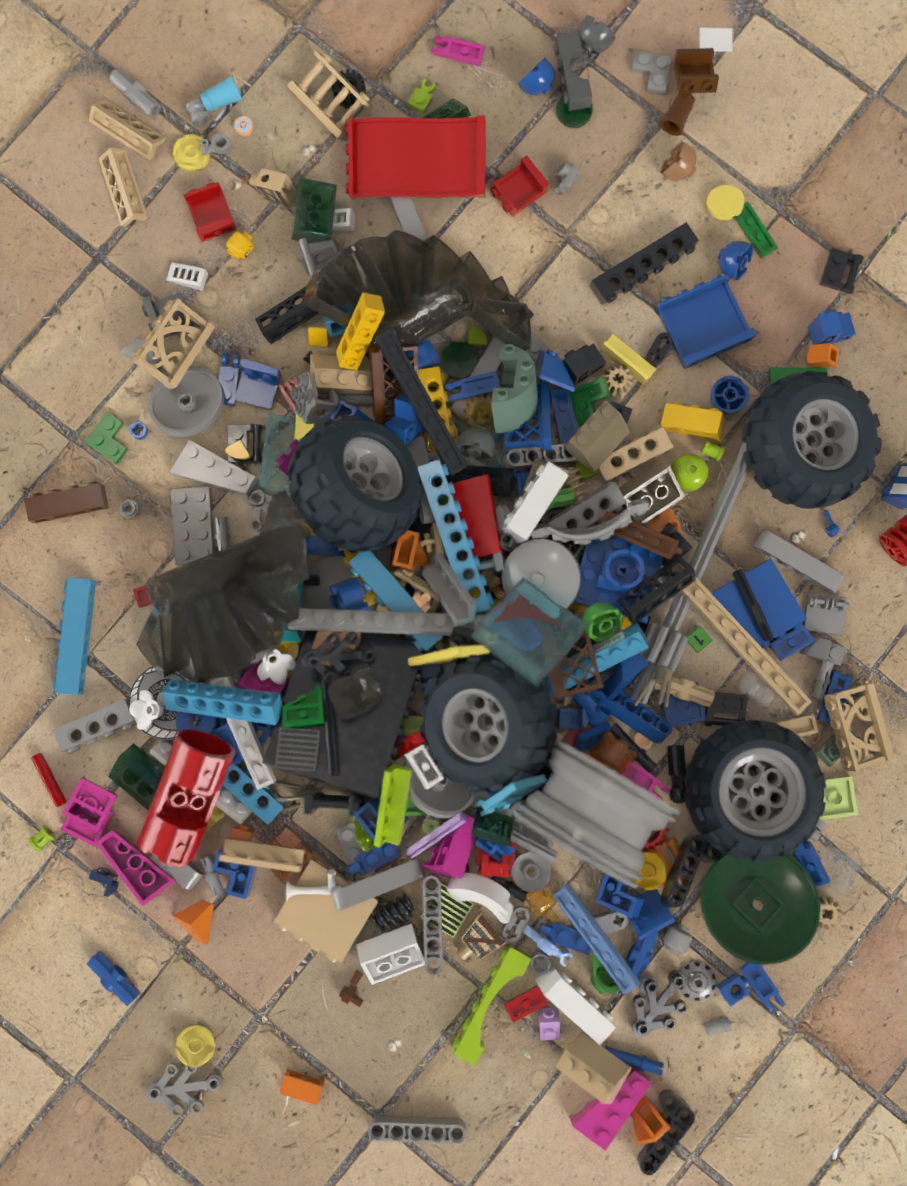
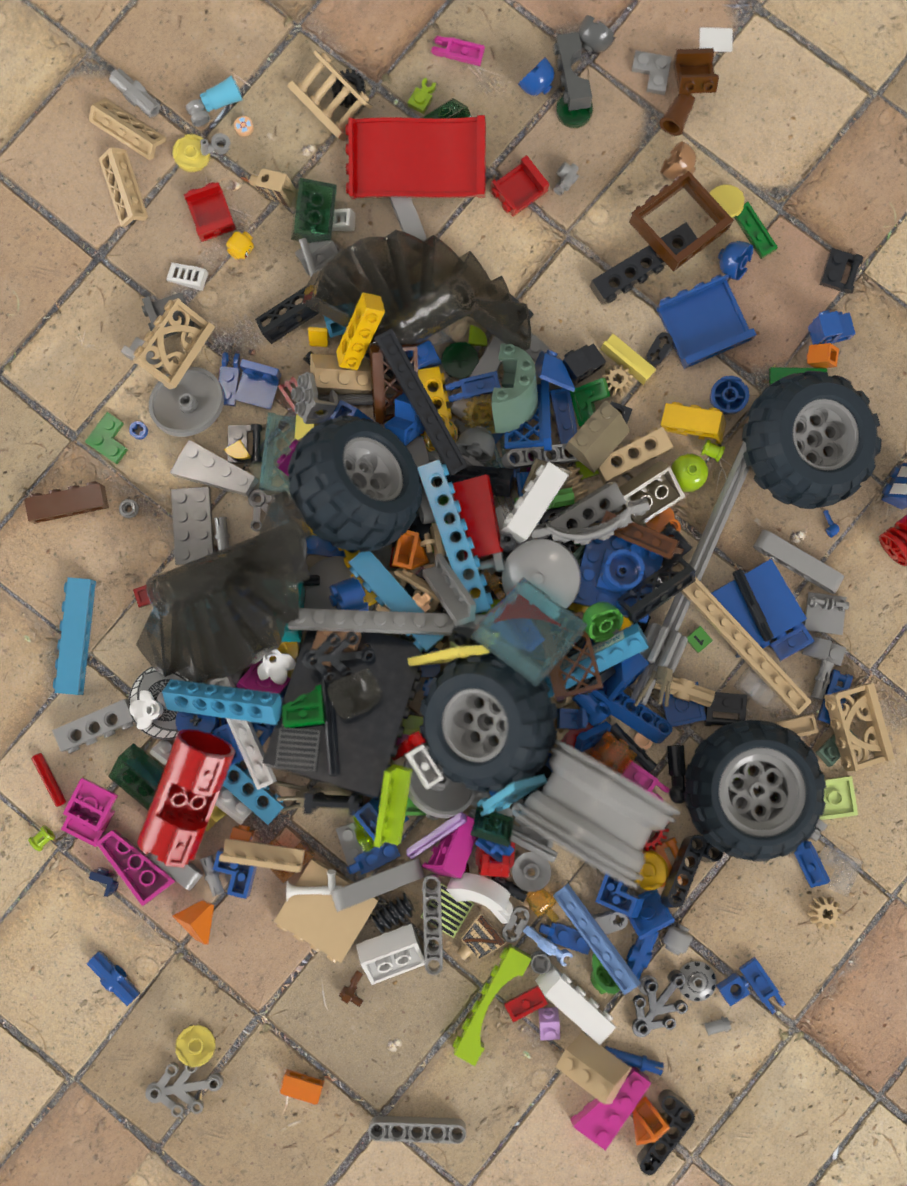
yellowish green plate [422,818,441,835] -> none
dark green dish [700,853,820,965] -> none
none -> reddish brown window [629,171,734,272]

